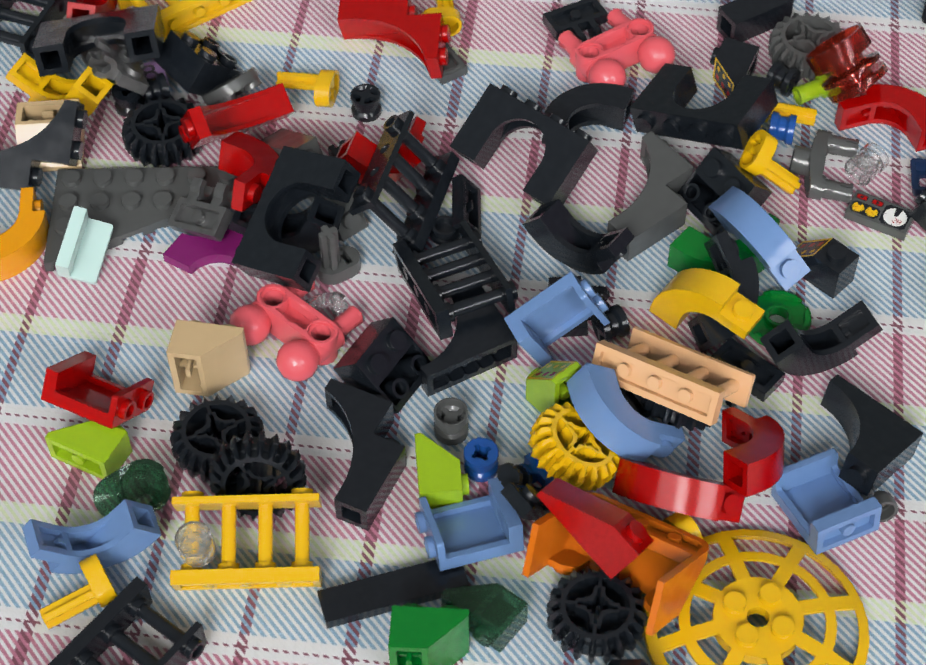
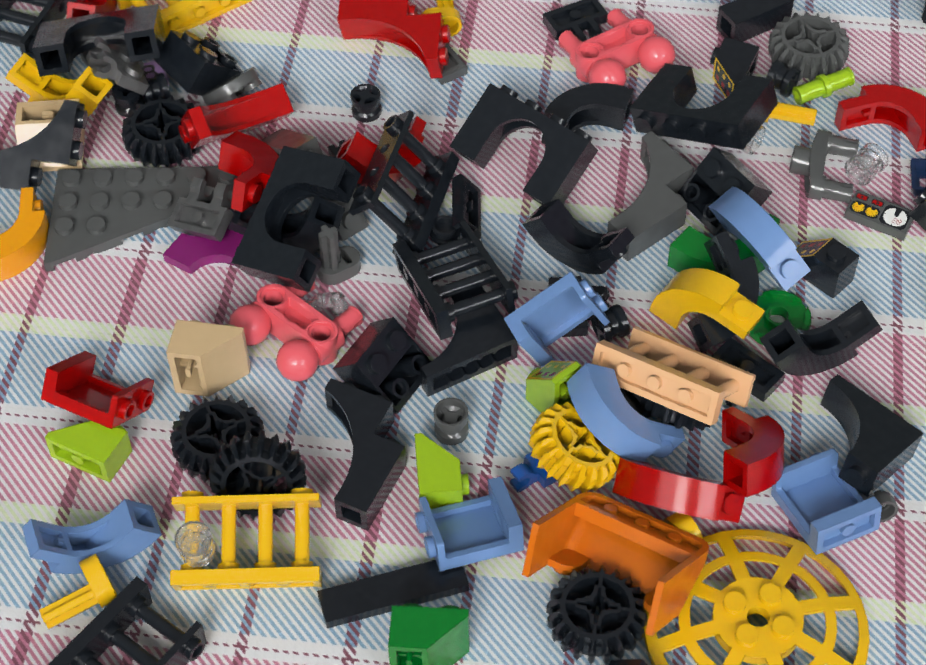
light aqua panel [55,206,113,285] -> none
clear green piece [93,459,171,517] -> none
yellow piece [276,69,340,108] -> none
clear green slope [441,583,528,653] -> none
blue wheel [464,438,499,482] -> none
black hinge [496,462,551,521] -> none
red slope [536,478,654,579] -> none
yellow piece [739,129,801,195] -> none
blue wheel [769,112,797,146] -> none
clear red wheel [805,23,888,104] -> none

